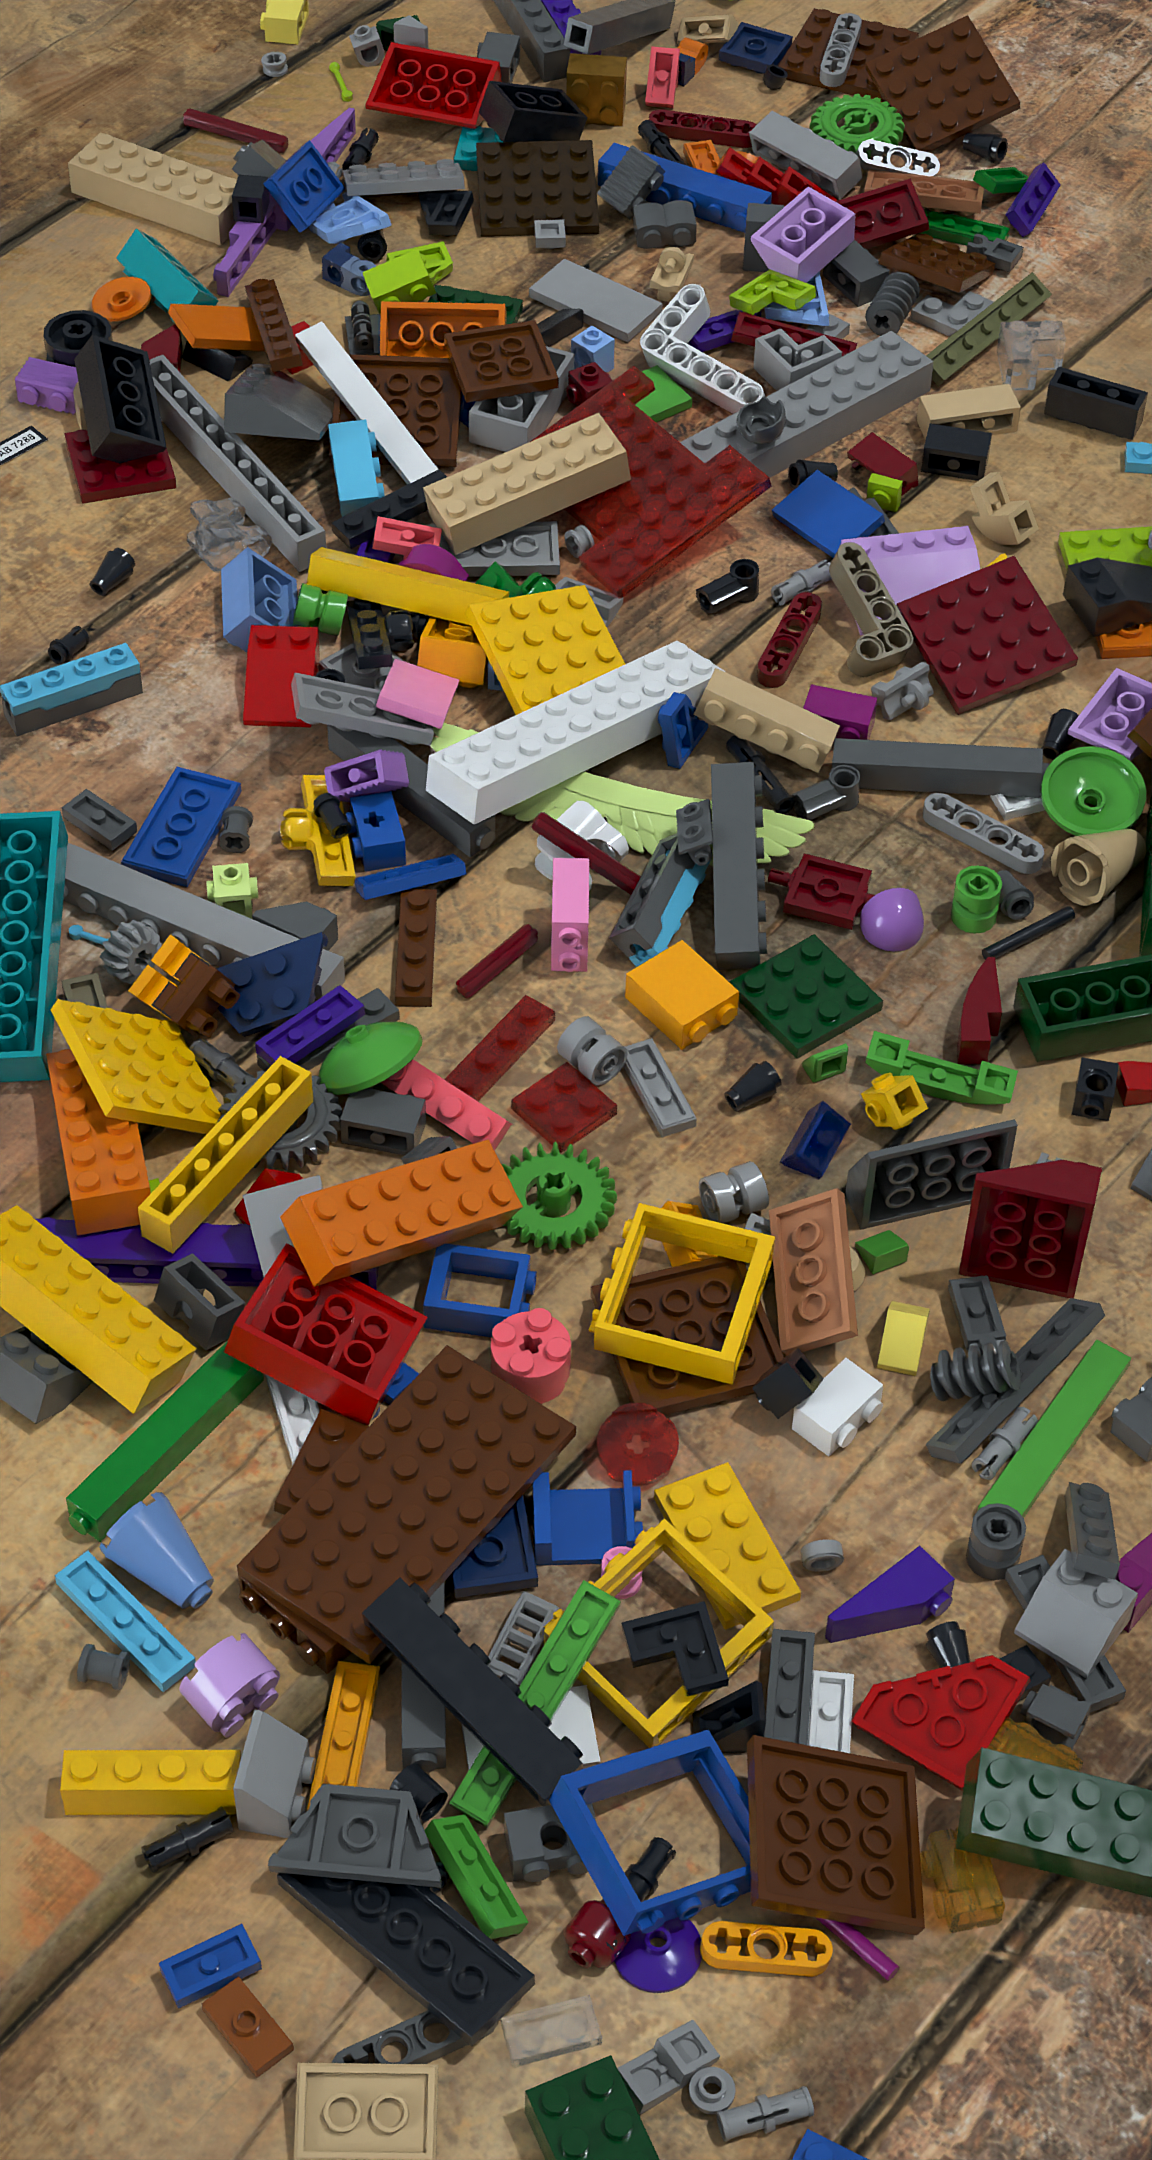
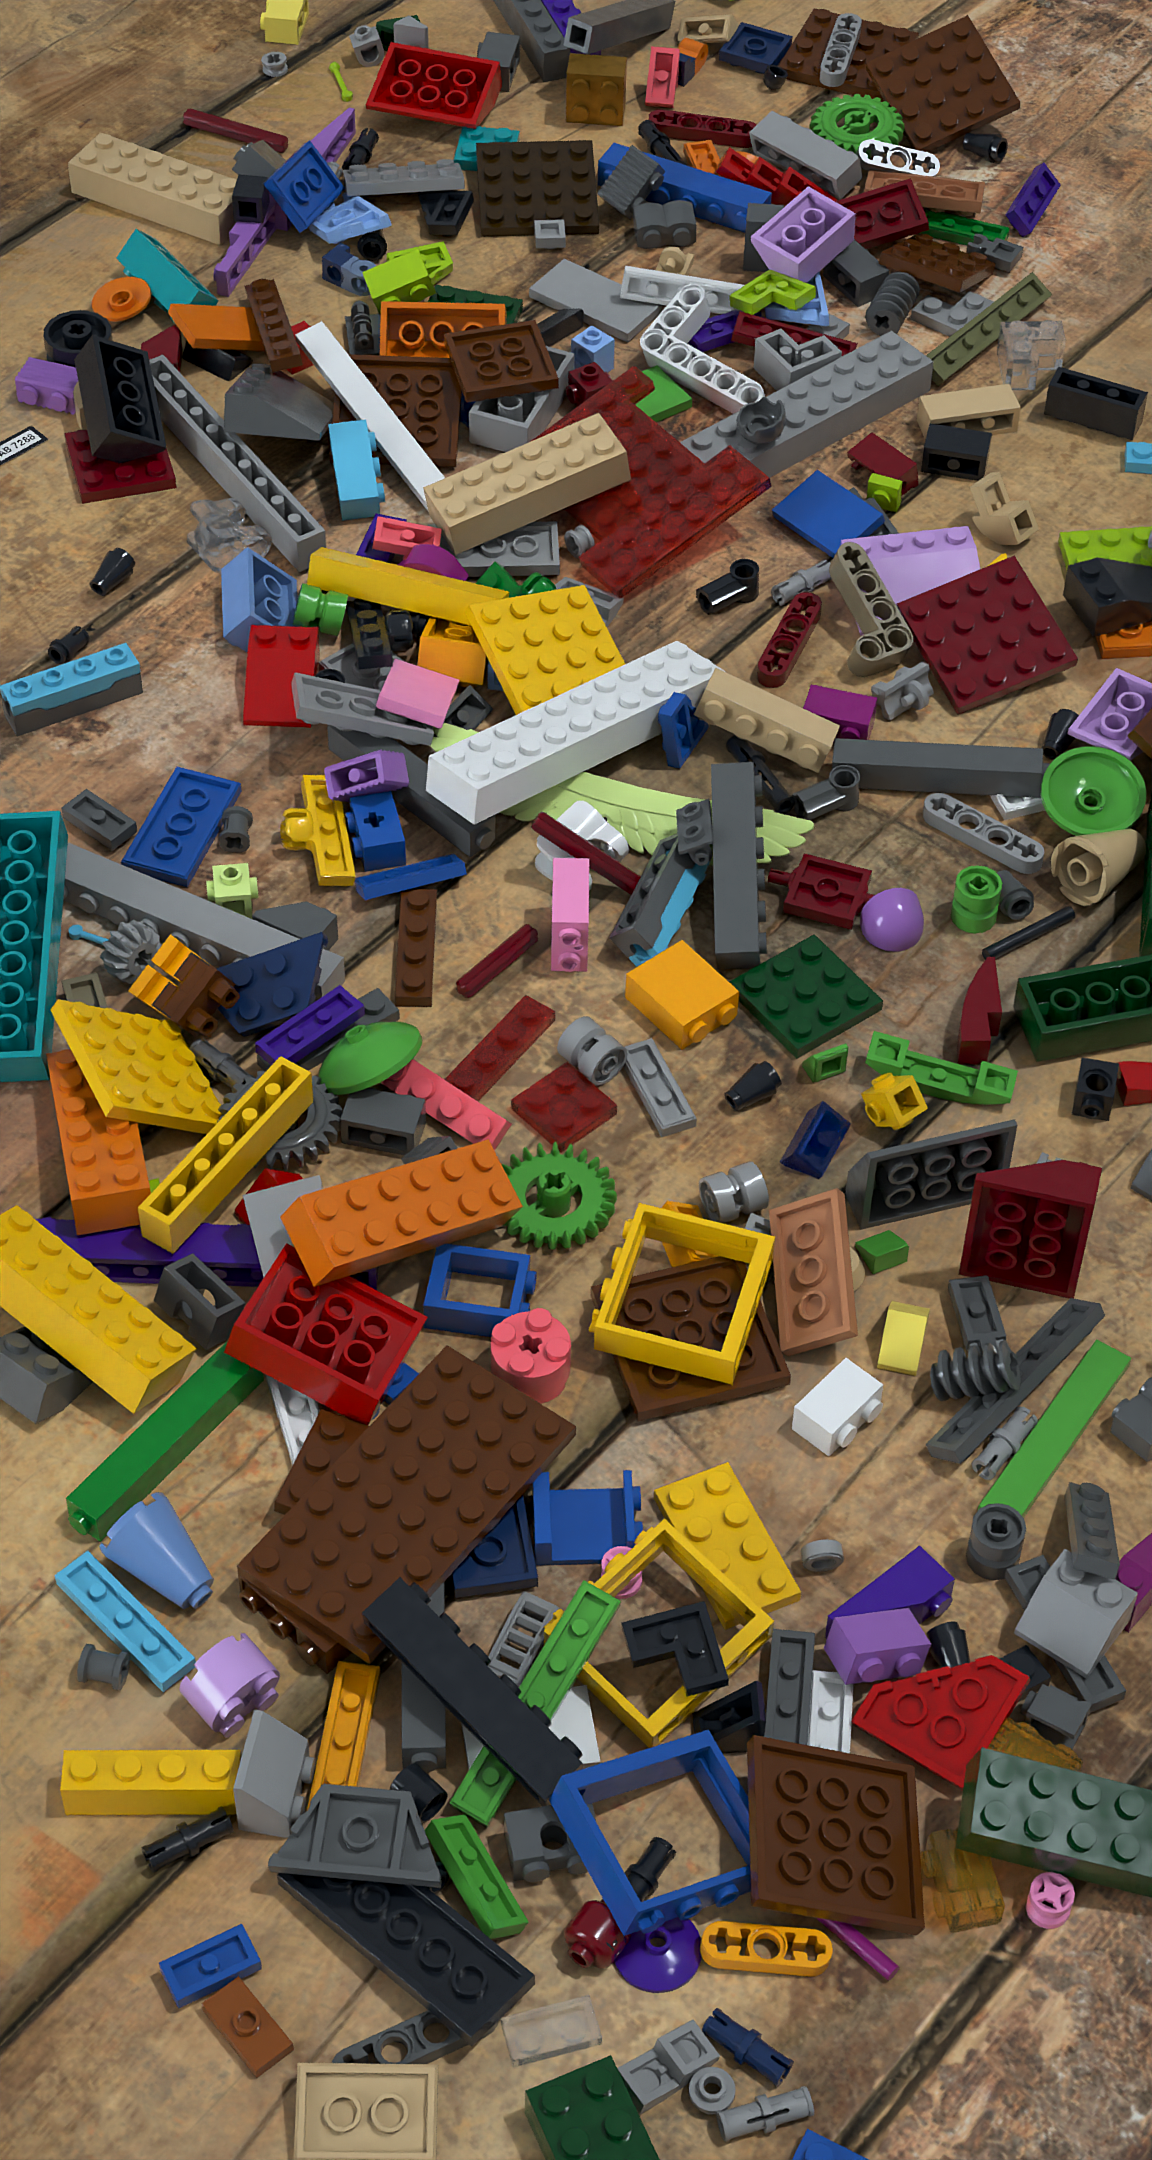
black pin [313,793,352,839] -> none
black plate [331,469,447,549] -> none
black brick [478,81,588,143] -> none
clear red plate [597,1403,679,1486] -> none
black brick [752,1348,824,1419] -> none
black cone [788,459,838,489] -> none
green tile [973,167,1029,194] -> none
none -> dark grey slope [433,685,493,738]
none -> white tile [620,266,745,314]
none -> dark blue pin [702,2008,794,2087]
none -> medium lavender brick [824,1608,931,1685]
none -> bright pink wheel [1026,1872,1075,1929]

